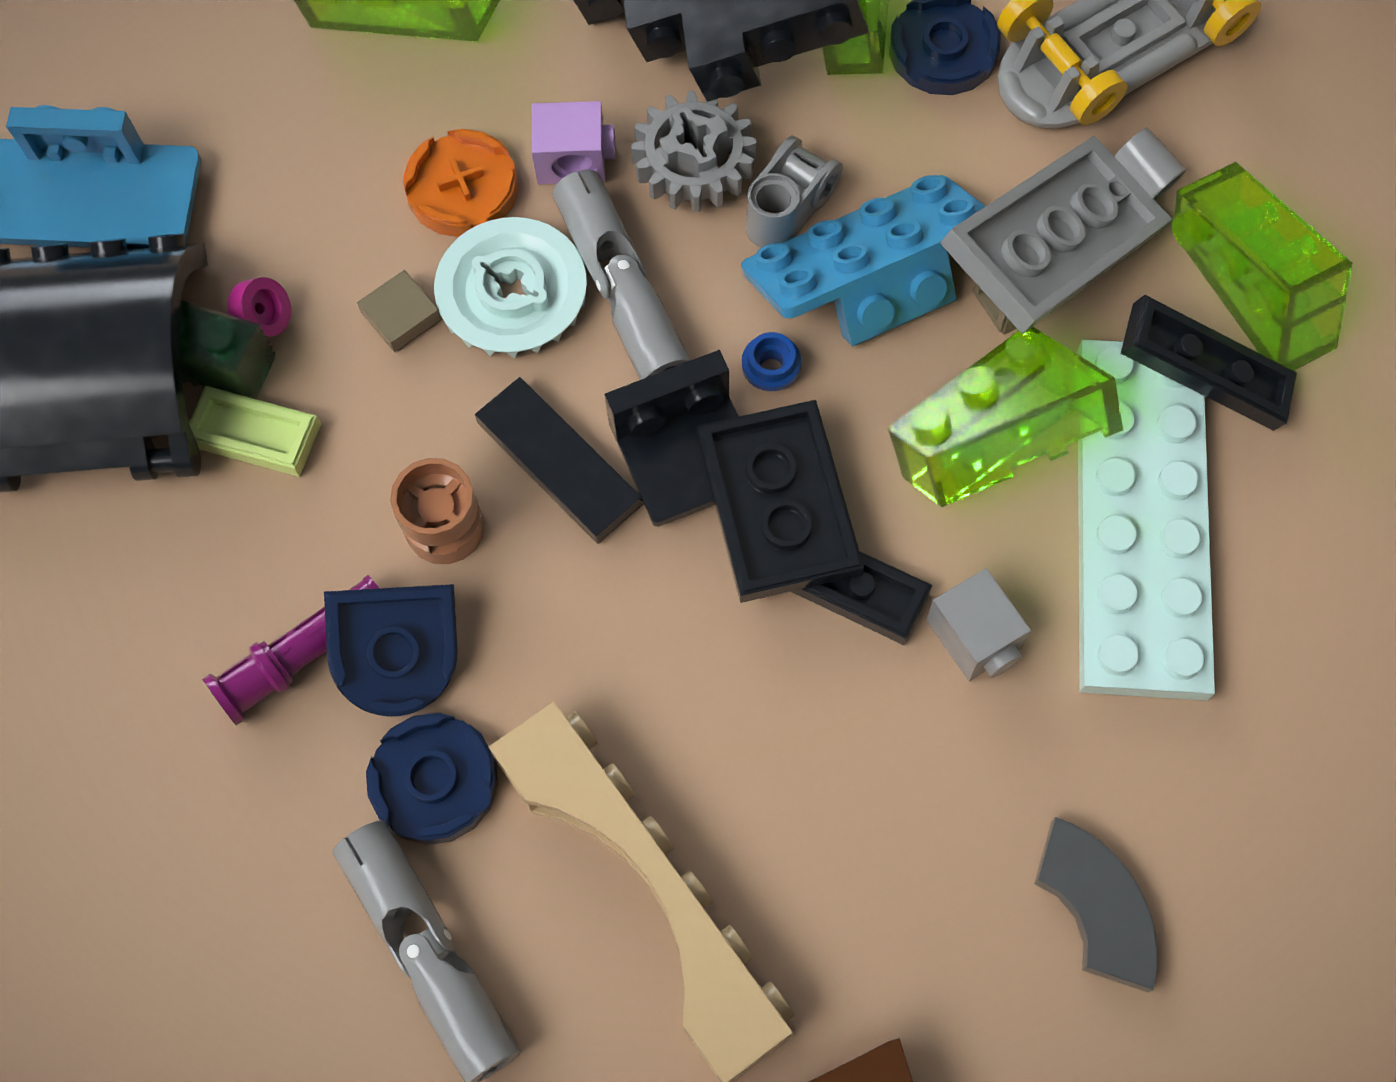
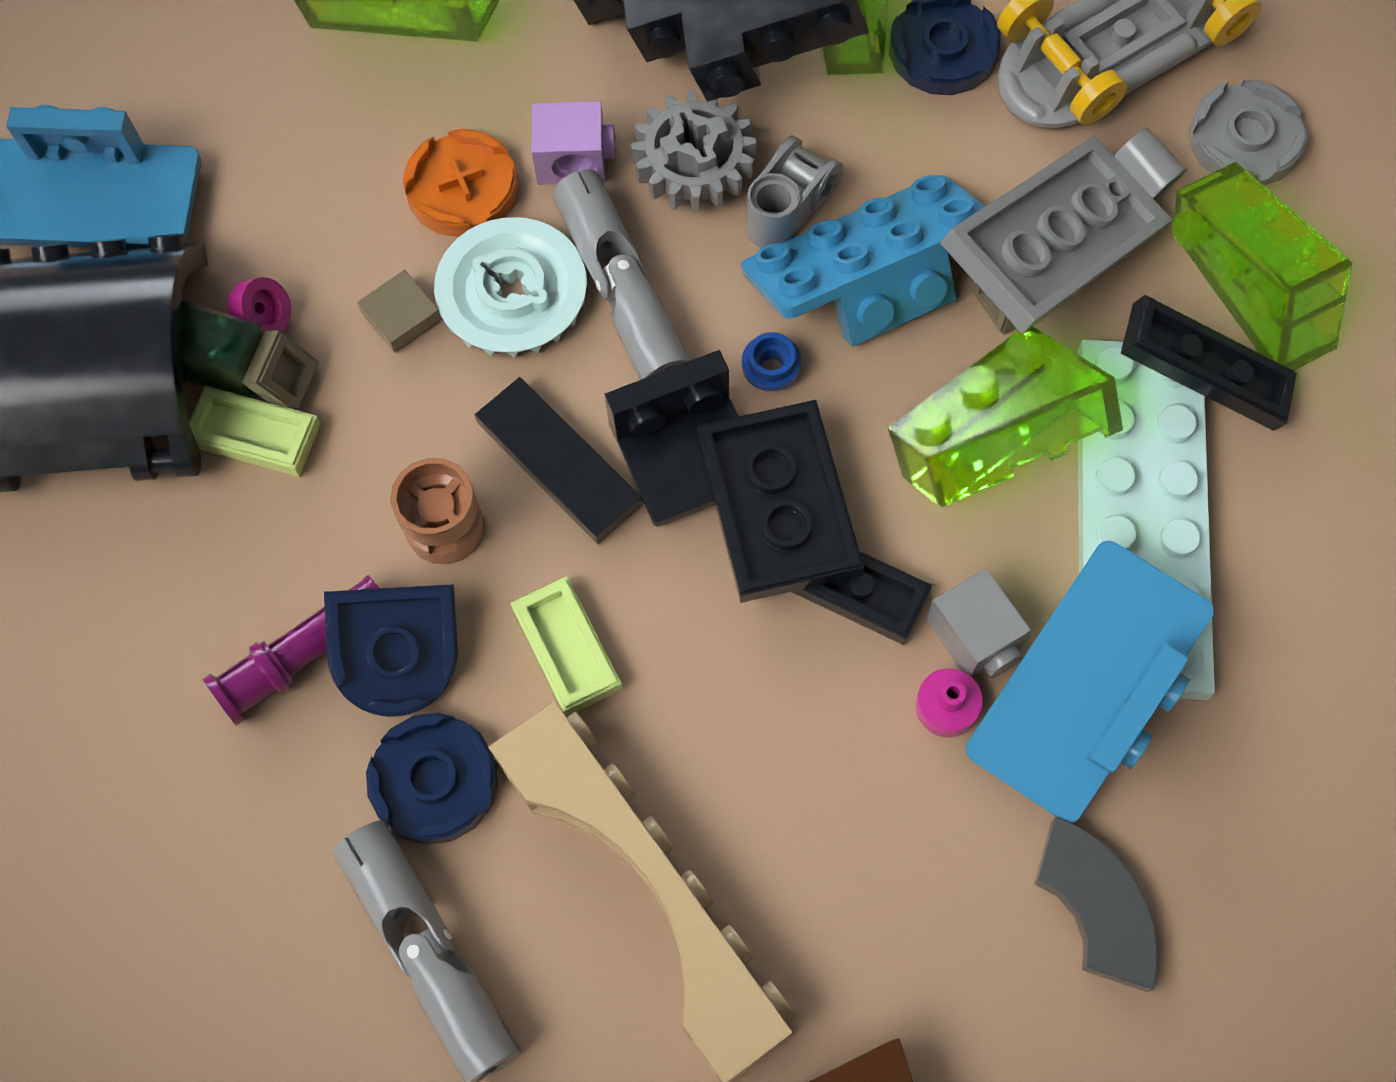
none -> dark tan tile [242,330,319,410]
none -> yellowish green tile [510,576,623,717]
none -> dark pink tile [915,668,983,737]
none -> dark azure bracket [966,541,1214,823]
none -> light grey tile [1189,80,1308,187]

